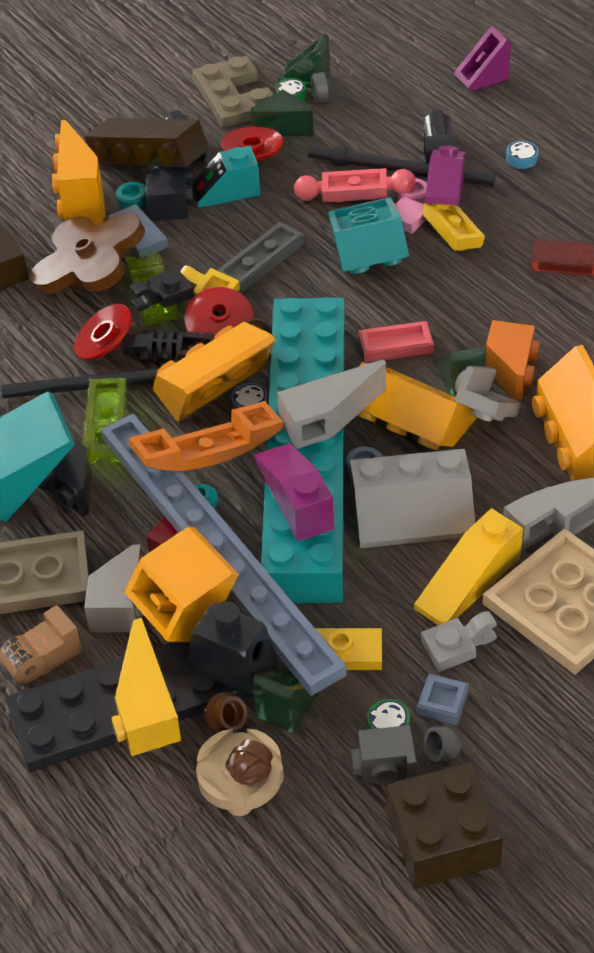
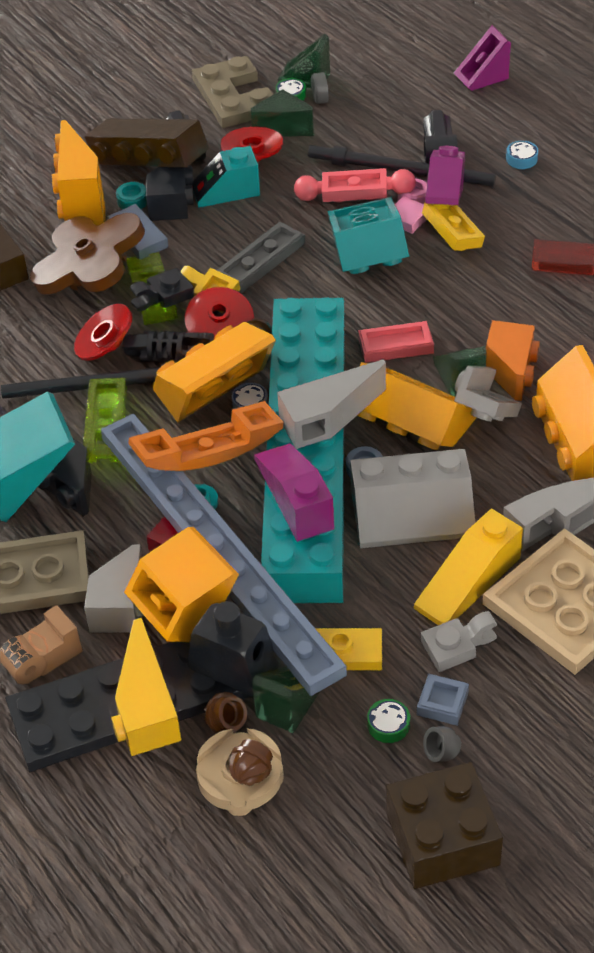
dark grey brick [351,725,416,785] -> none

